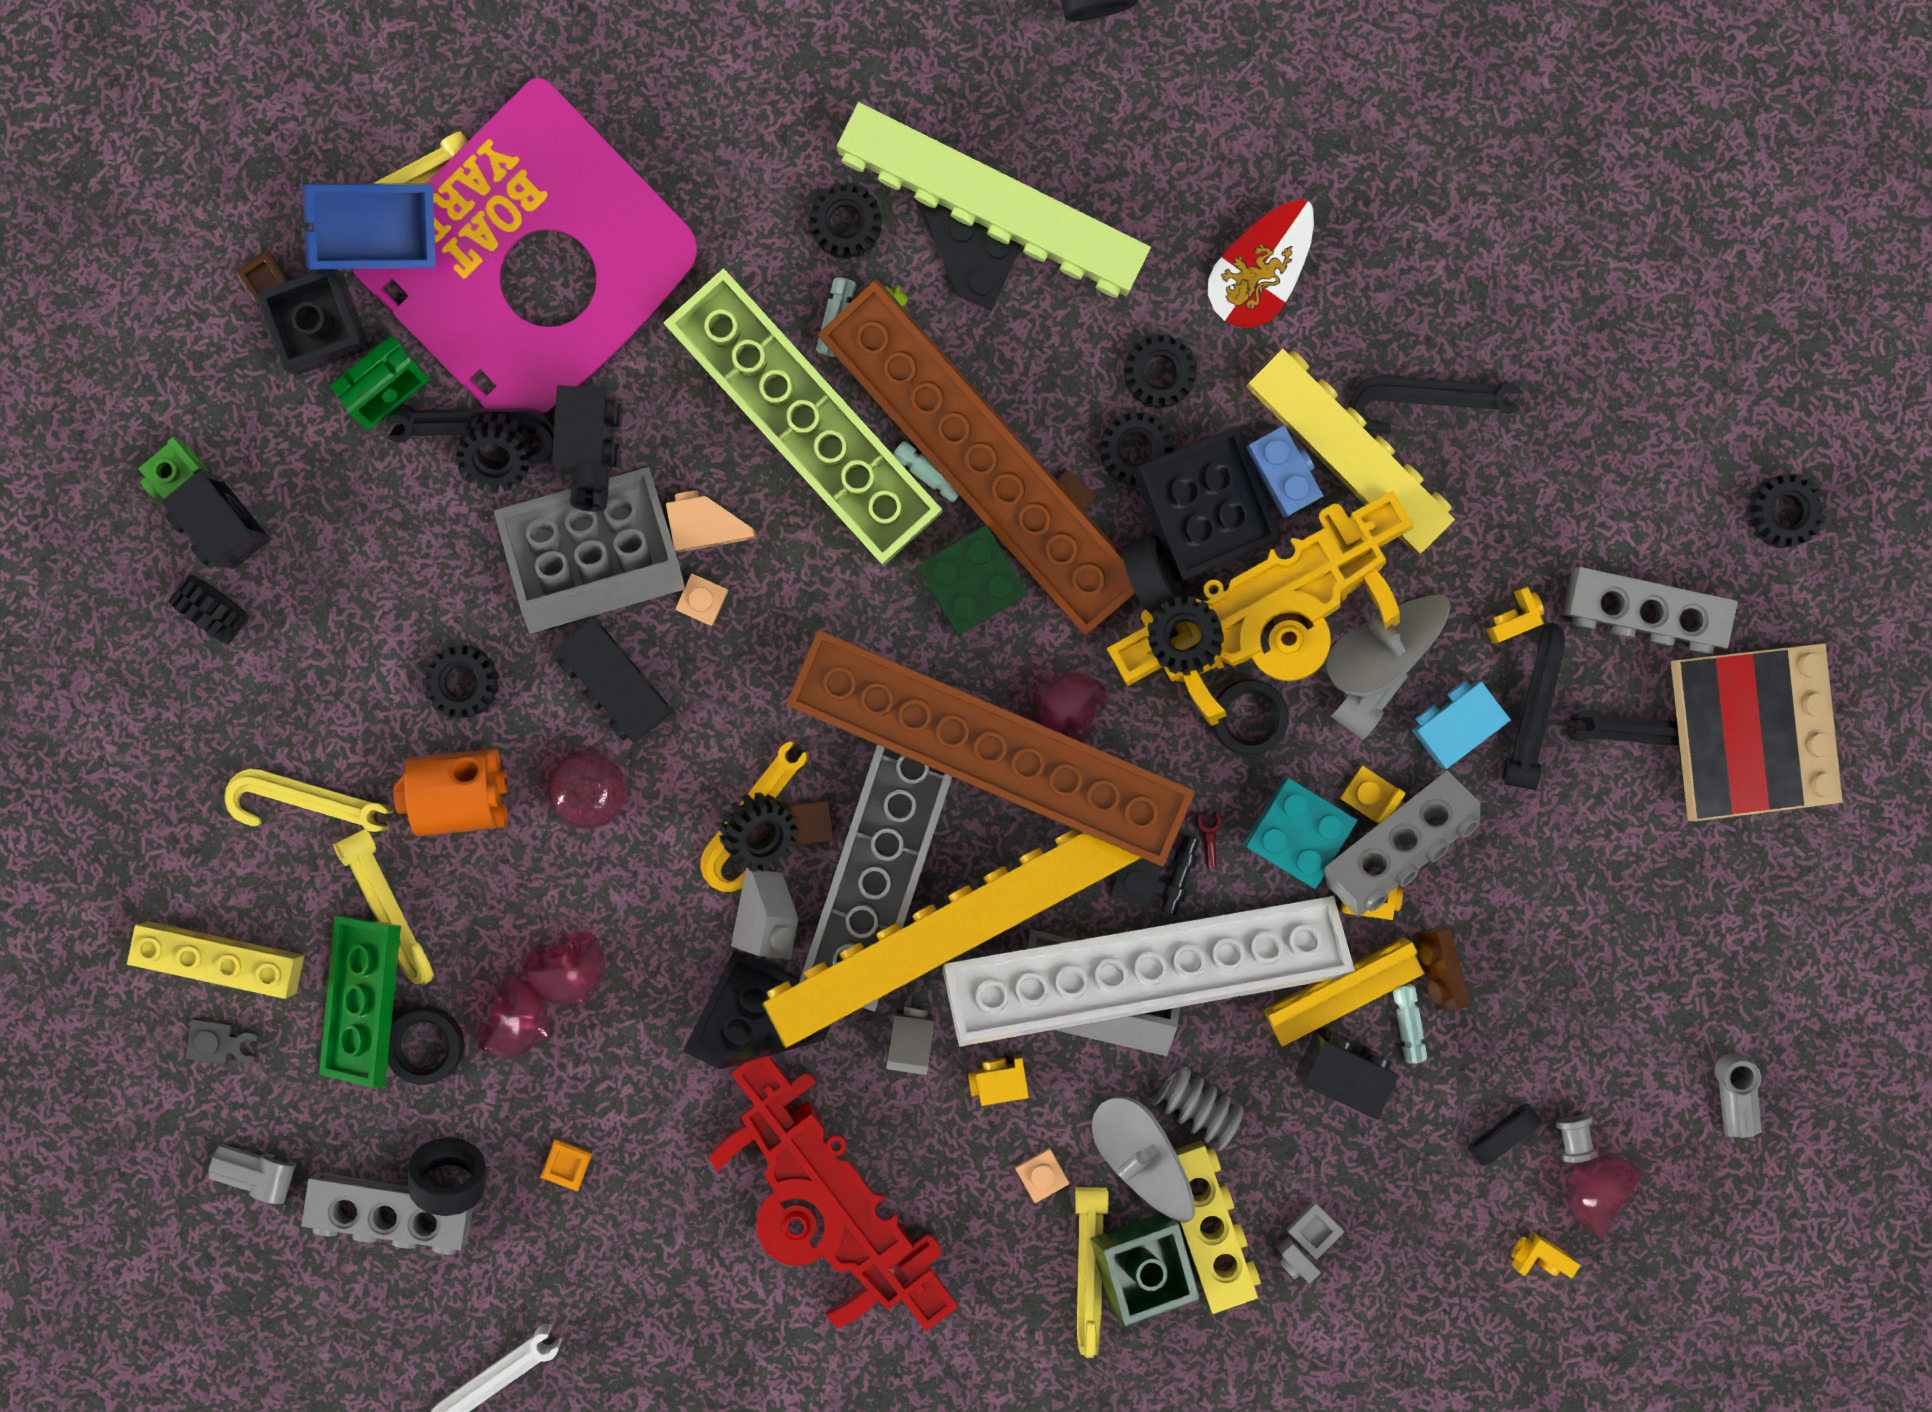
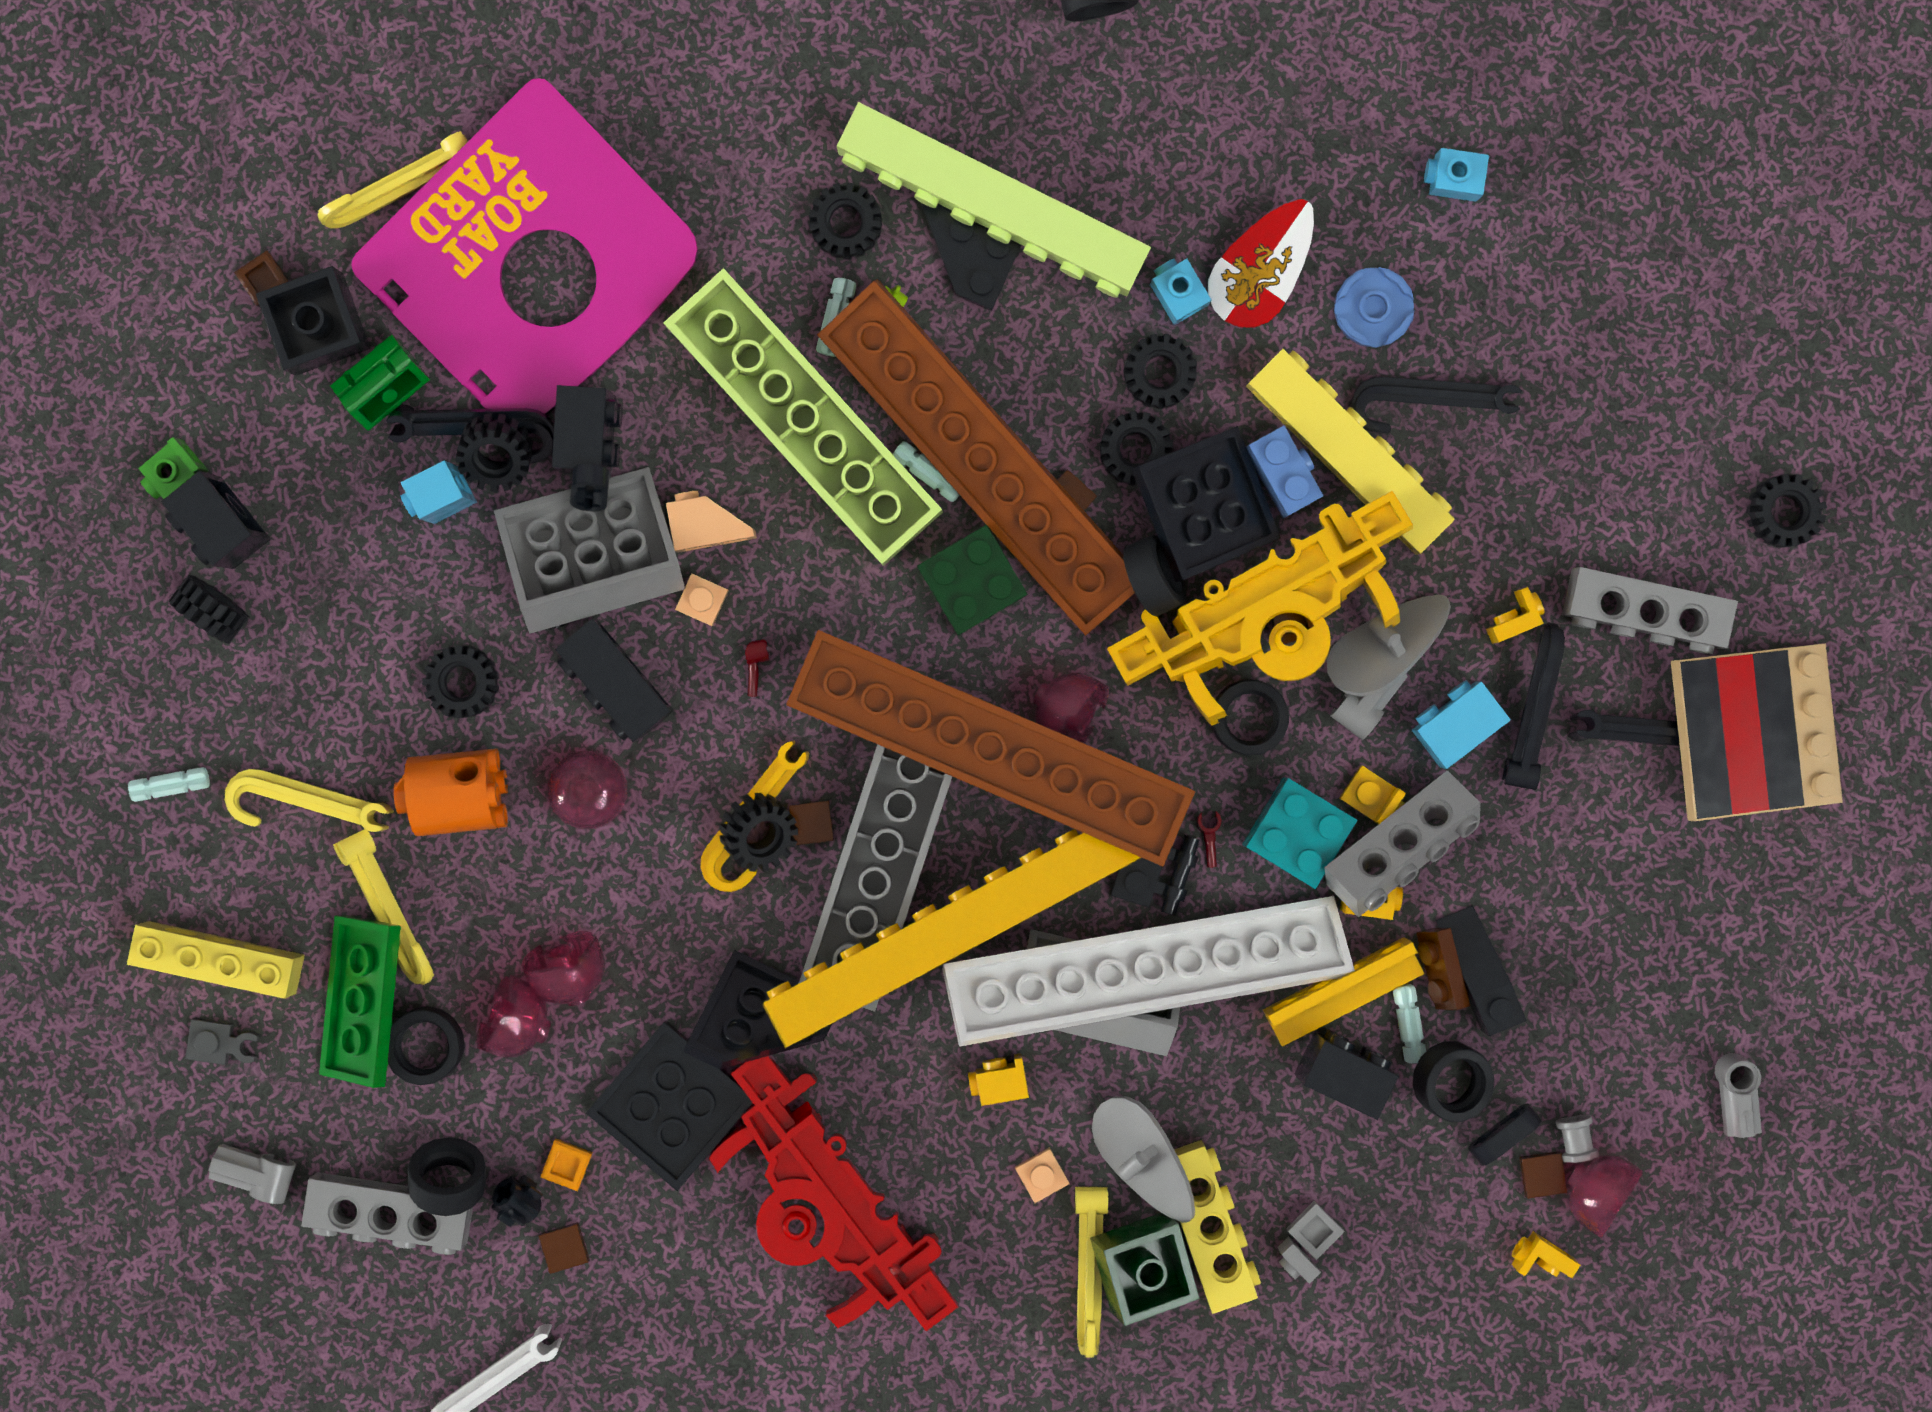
blue piece [302,183,436,269] -> none
light grey slope [731,868,799,959] -> none
light grey slope [886,1006,935,1075] -> none
black tyre [1147,596,1224,676] -> none
light grey piece [1152,1066,1243,1152] -> none
none -> light aqua axle [128,767,210,802]
none -> medium azure brick [400,460,477,524]
none -> black gear [491,1175,543,1227]
none -> reddish brown tile [538,1222,590,1274]
none -> black plate [586,1020,753,1191]
none -> dark red hand [745,639,770,697]
none -> medium azure brick [1150,259,1212,325]
none -> medium blue tile [1334,267,1414,348]
none -> black tyre [1412,1041,1495,1122]
none -> medium azure brick [1424,148,1489,202]
none -> black slope [1435,905,1527,1036]
none -> reddish brown tile [1519,1151,1567,1199]

